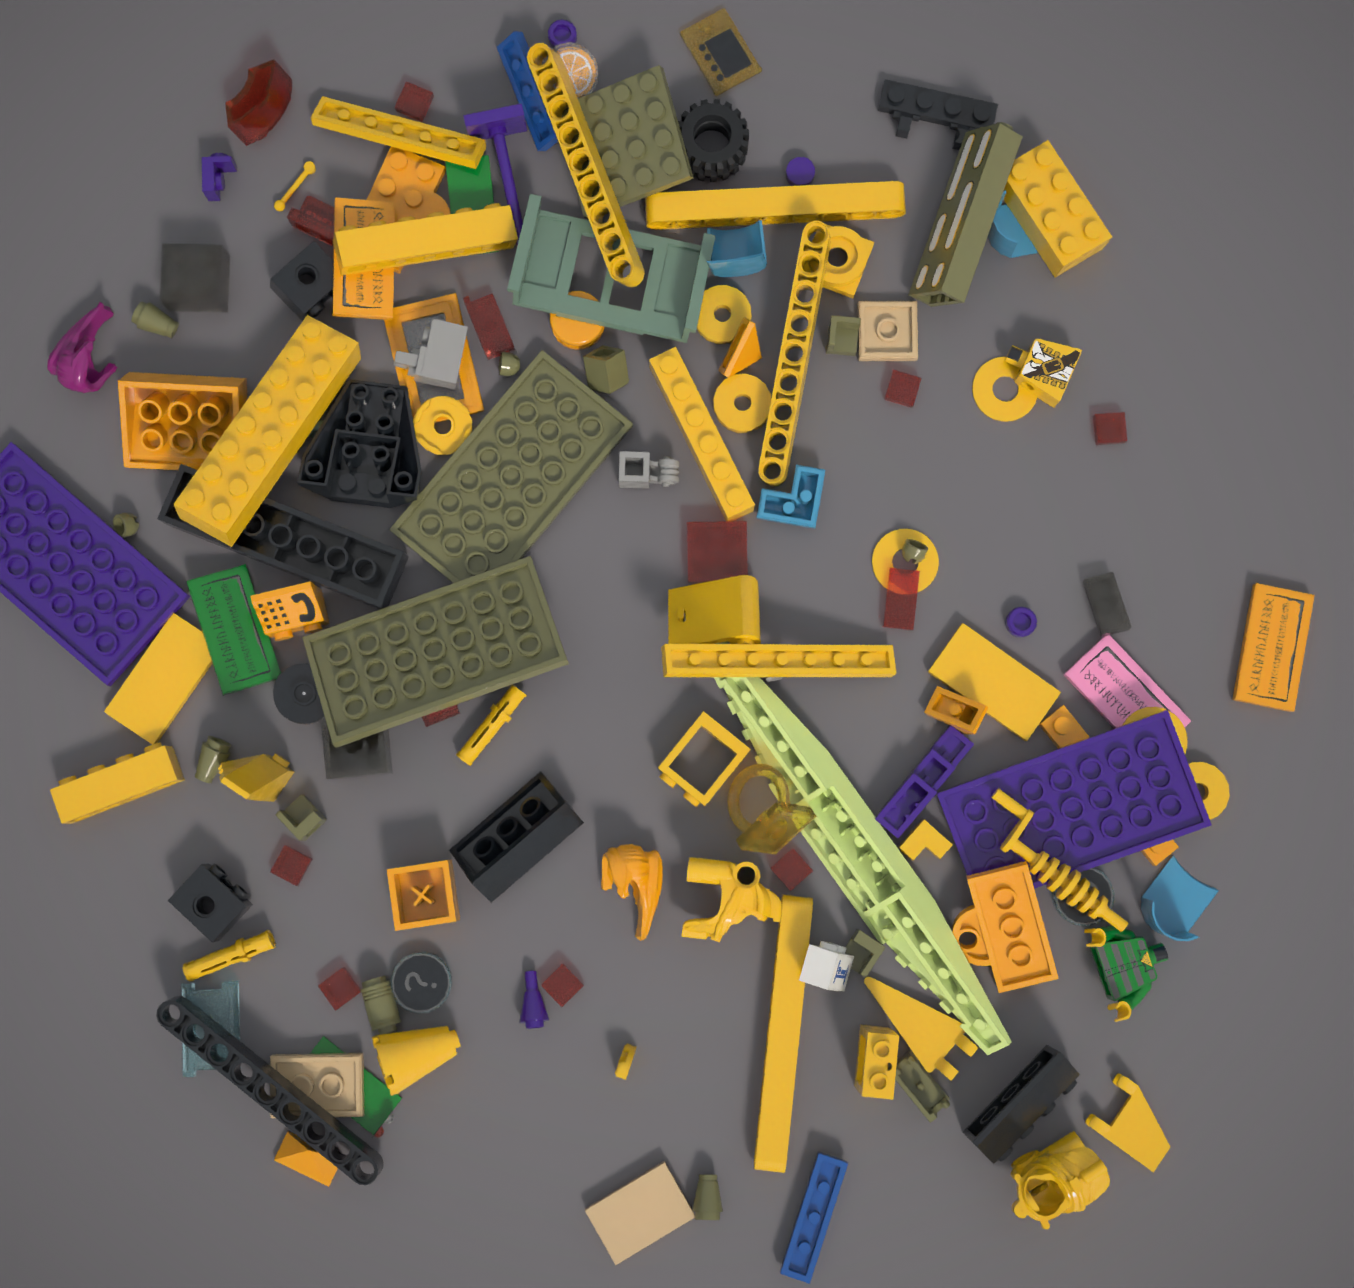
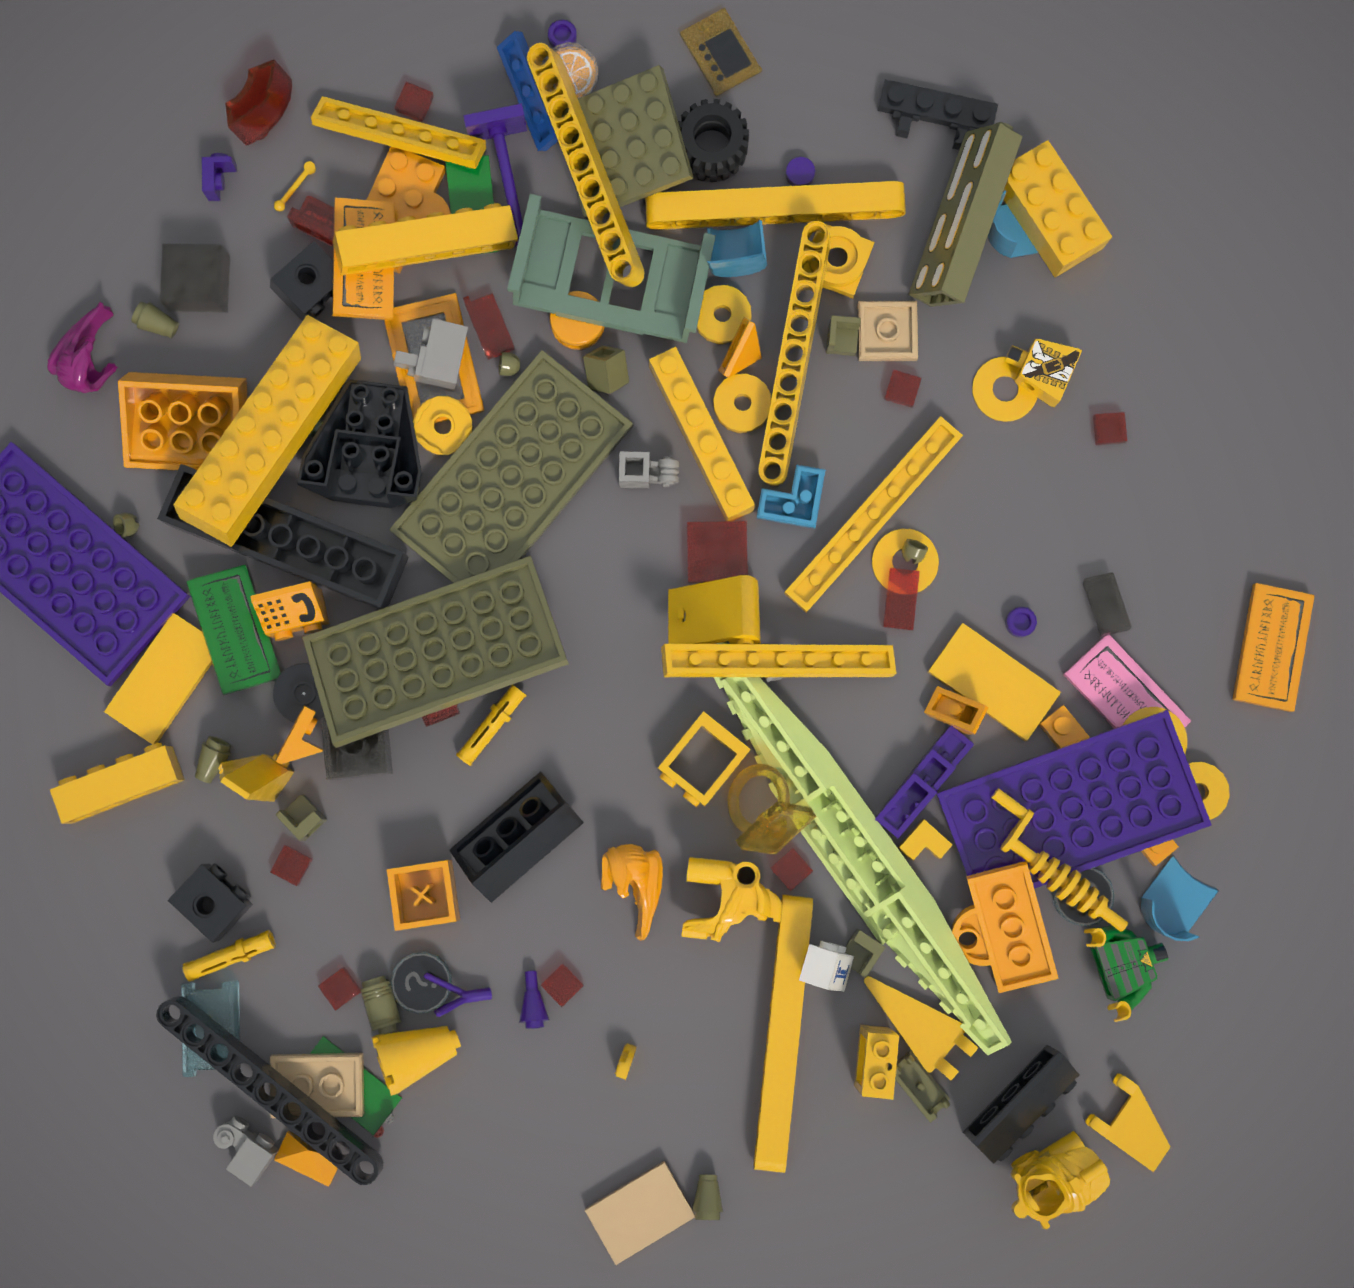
blue plate [780,1151,848,1284] -> none
none -> light grey brick [213,1116,279,1187]
none -> light orange slope [275,705,323,764]
none -> dark purple plant [424,973,492,1017]
none -> yellow plate [784,416,963,613]

